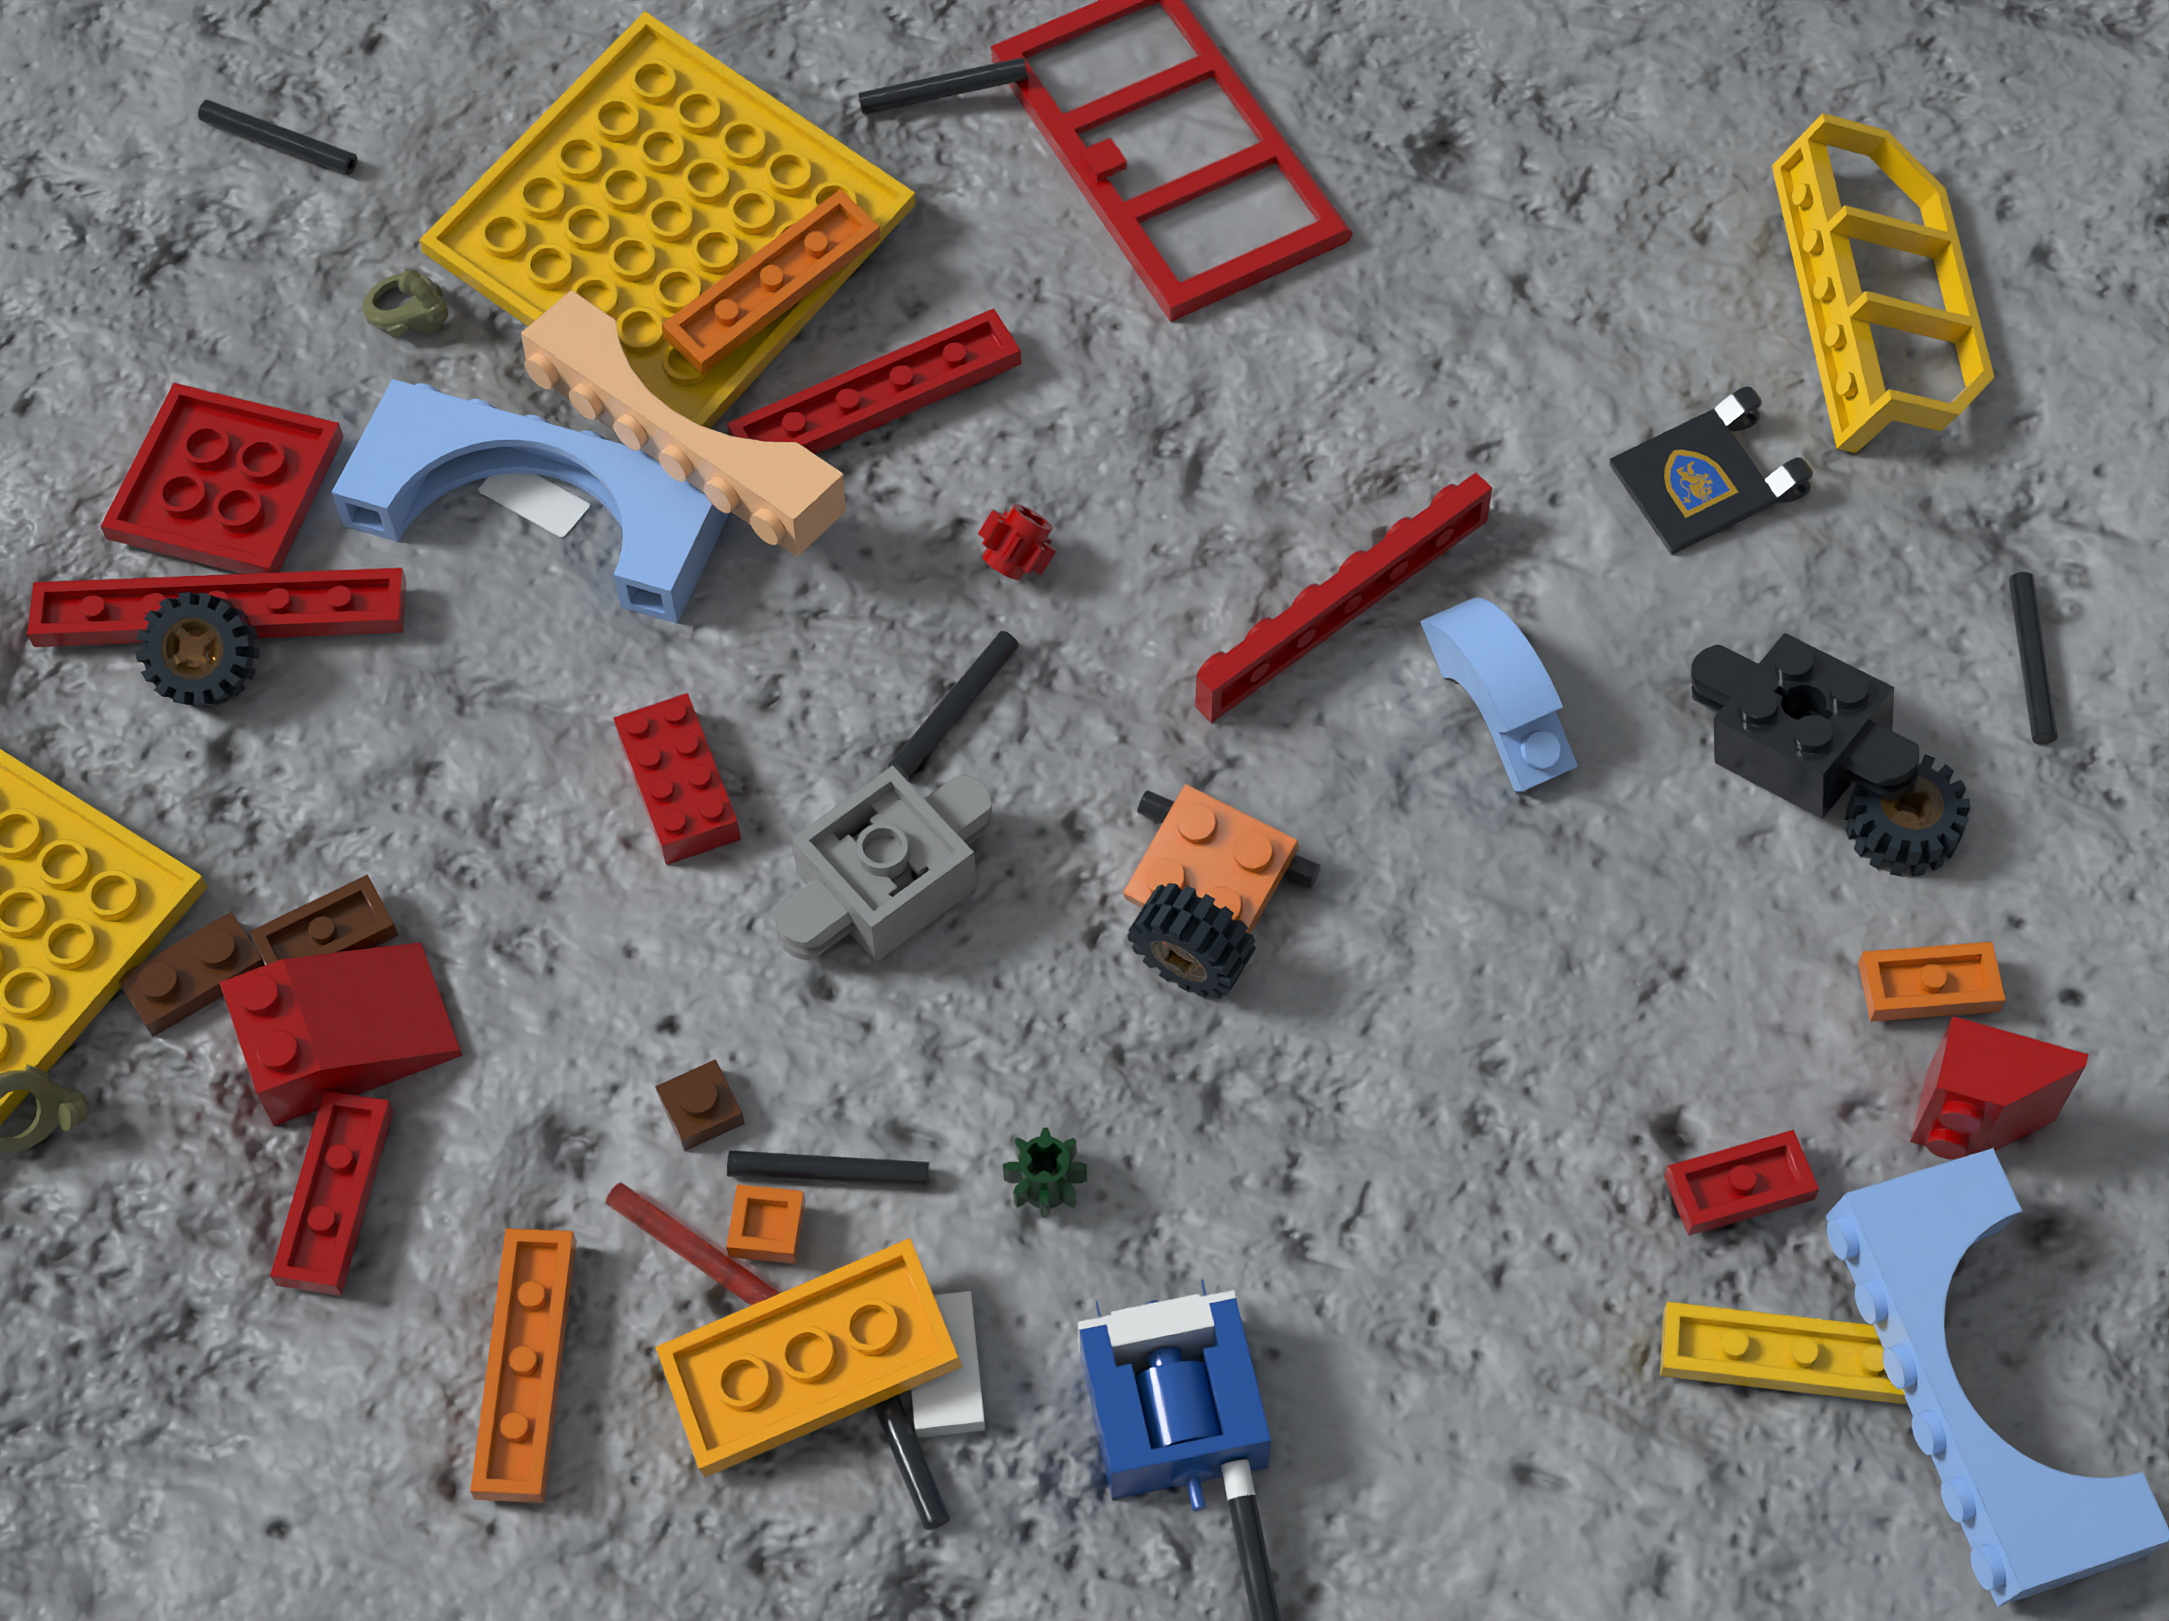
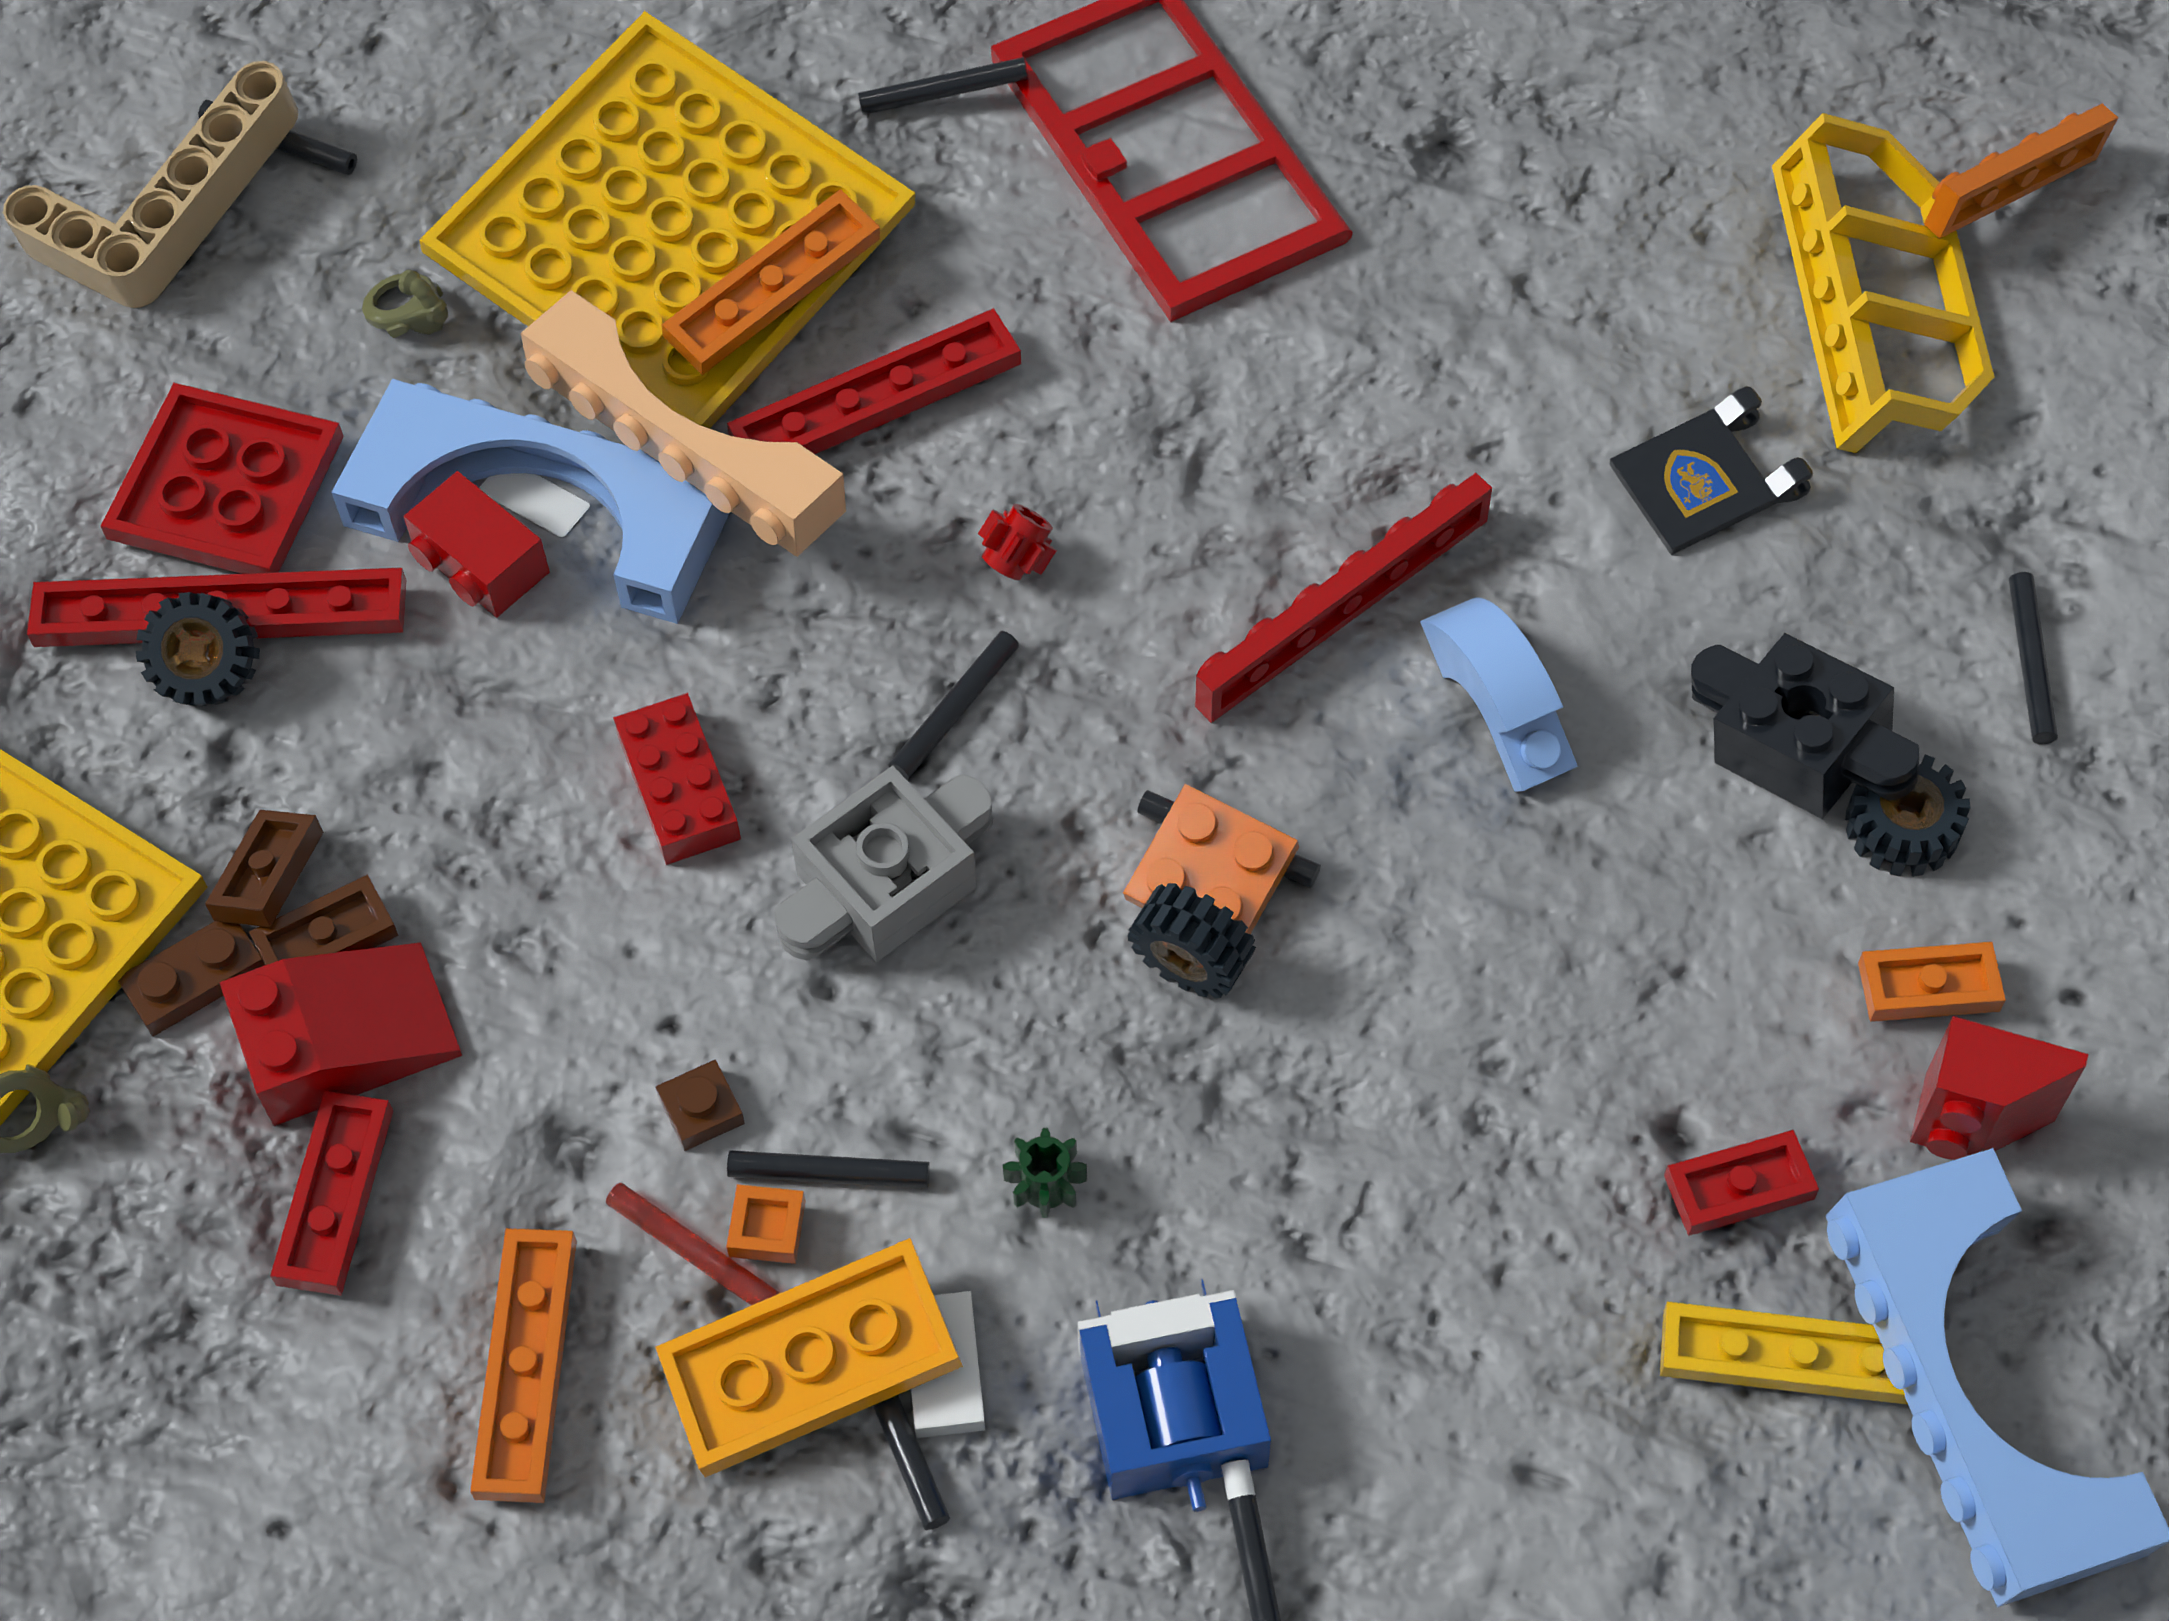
none -> tan beam [3,61,298,308]
none -> reddish brown plate [205,809,324,927]
none -> red brick [403,471,550,618]
none -> orange plate [1924,103,2118,239]

